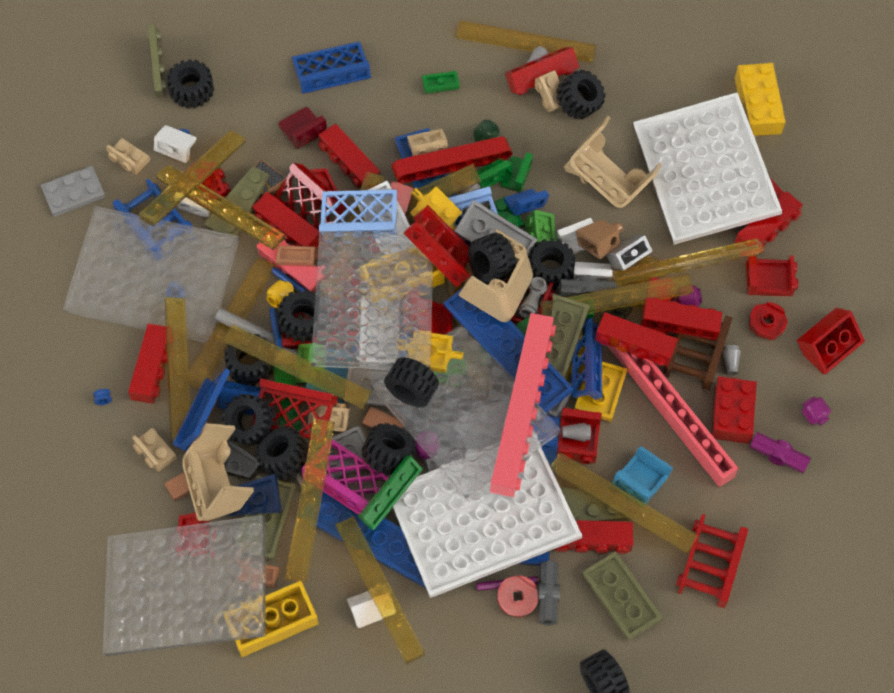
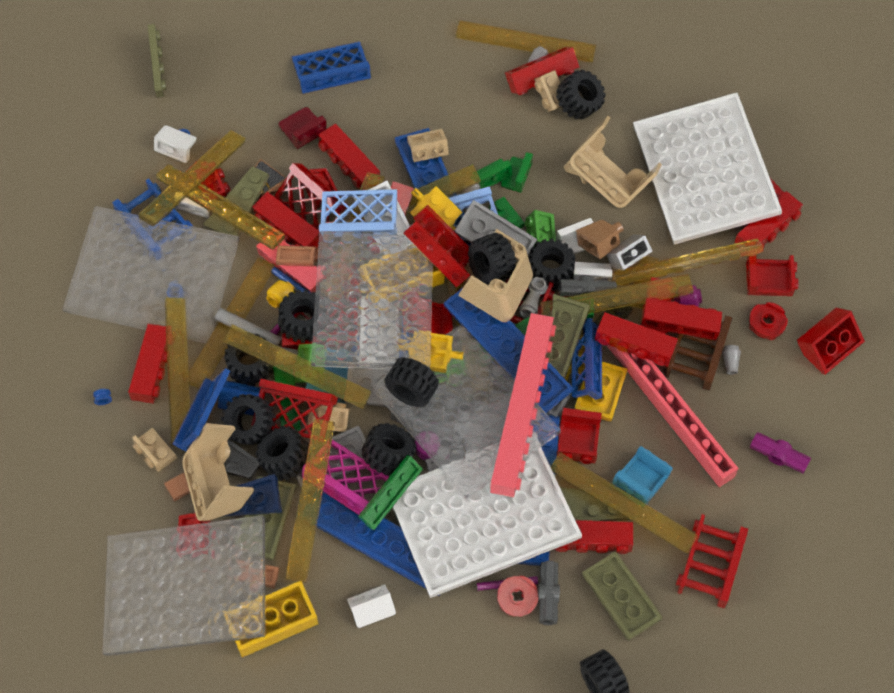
light grey plate [41,166,106,217] -> none
tan bracket [106,138,150,175] -> none
black tyre [167,59,214,109] -> none
blue bar [269,307,283,351] -> none
clear yellow tile [335,516,425,664] -> none
nougat tile [362,407,405,429] -> none
red beam [391,136,513,184] -> none
green plate [422,71,460,94] -> none
clear green head [473,119,500,142] -> none
blue panel [504,189,550,216] -> none
light grey cone [562,422,591,442] -> none
red brick [711,376,757,444] -> none
yellow brick [735,63,786,136] -> none
magenta head [802,396,831,426] -> none

